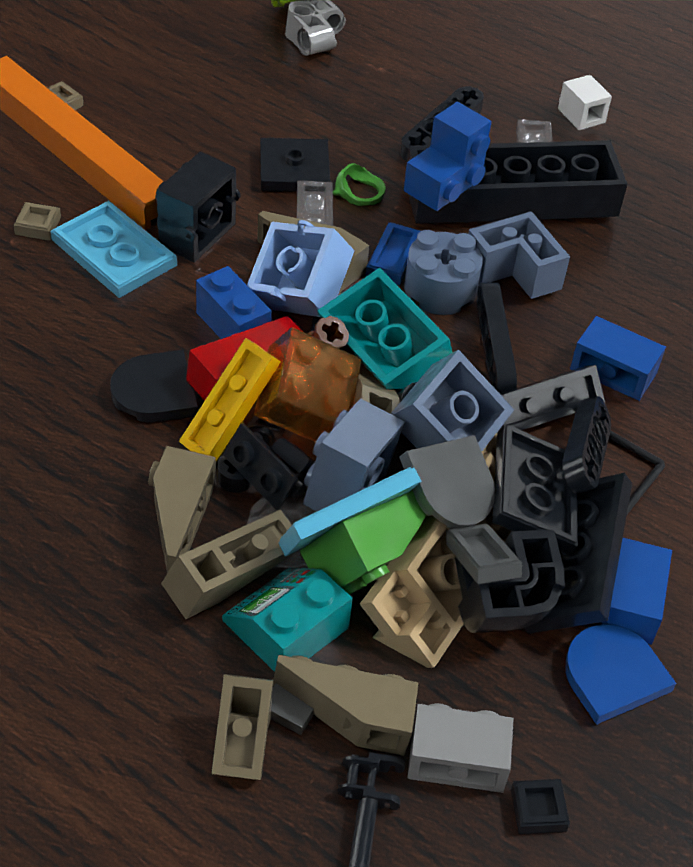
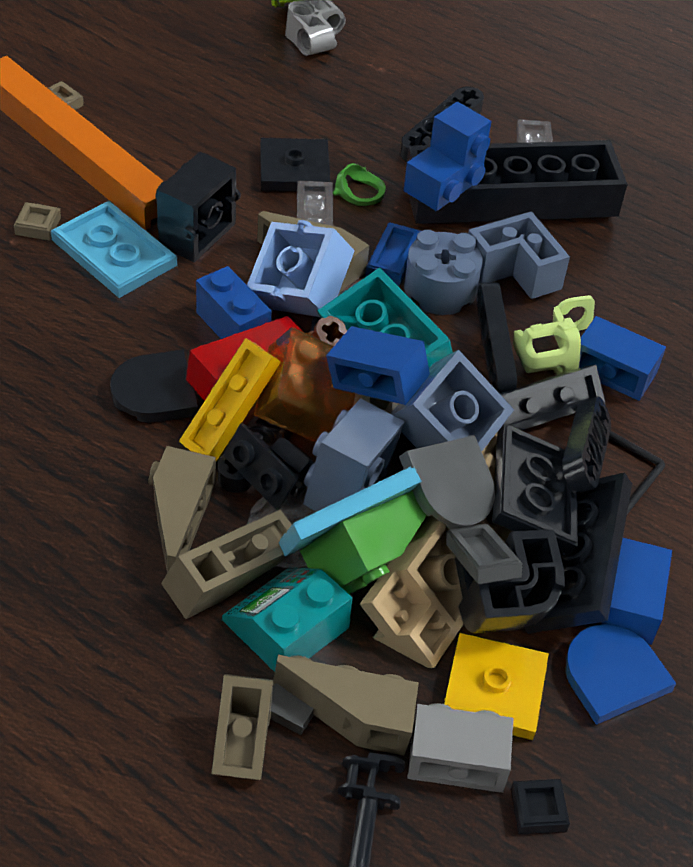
white brick [558,75,612,130] -> none
none -> blue brick [326,326,430,405]
none -> yellow plate [444,633,549,740]
none -> yellowish green piece [513,295,595,375]

